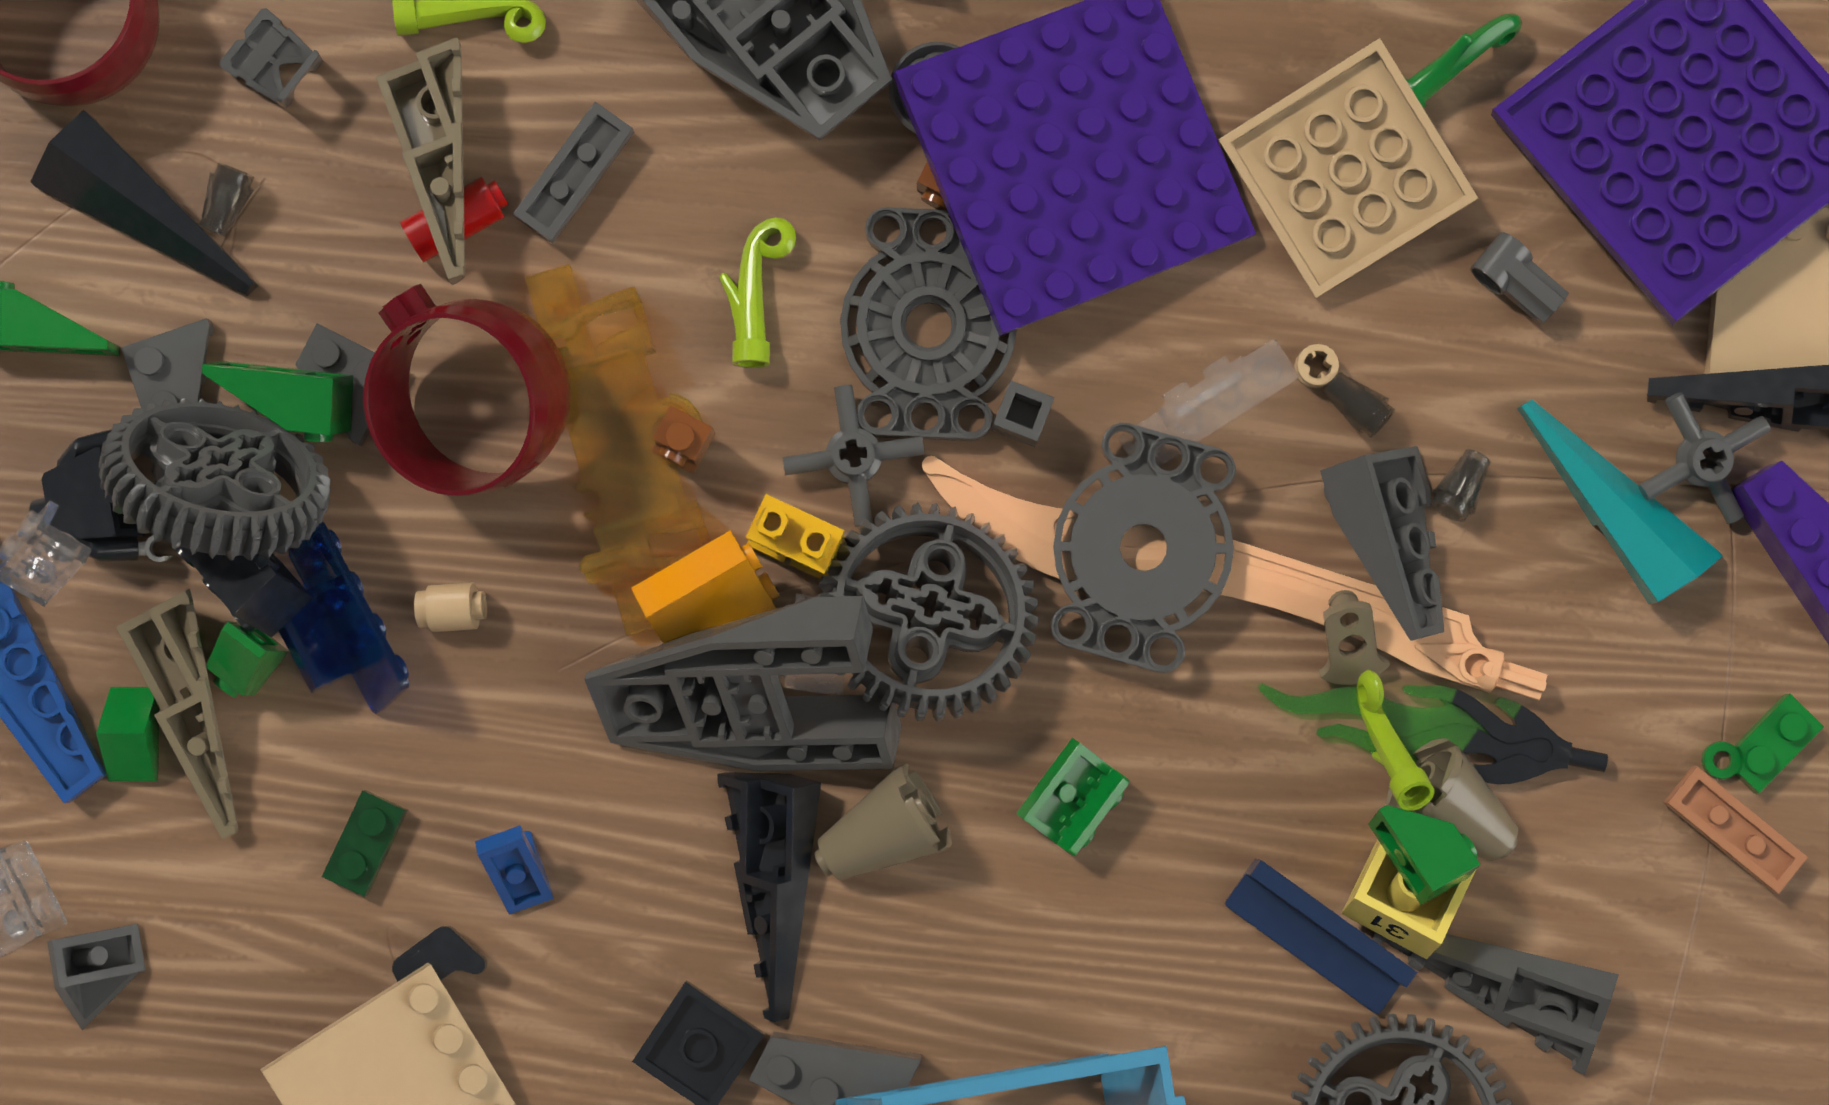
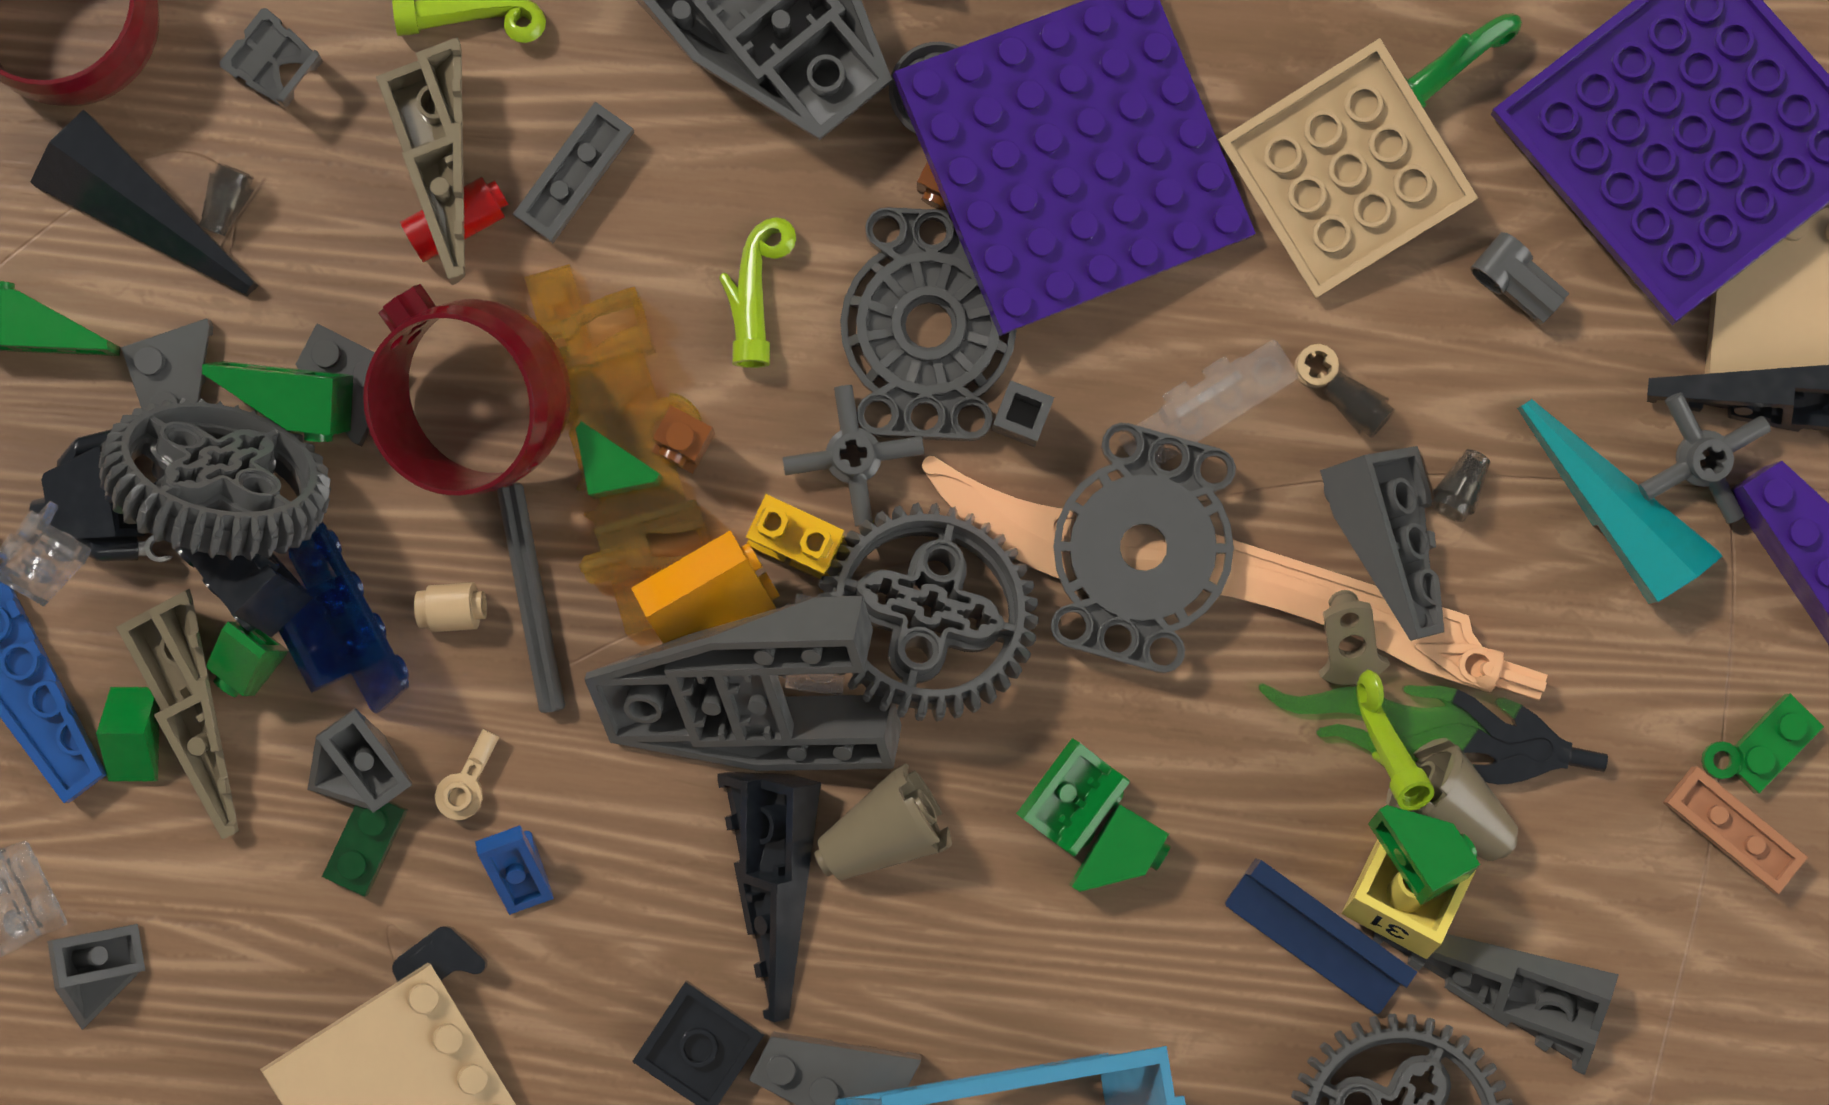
none -> dark grey slope [307,708,412,813]
none -> tan plate [435,729,499,820]
none -> dark grey axle [497,483,565,713]
none -> green slope [576,421,664,499]
none -> green slope [1069,804,1171,892]

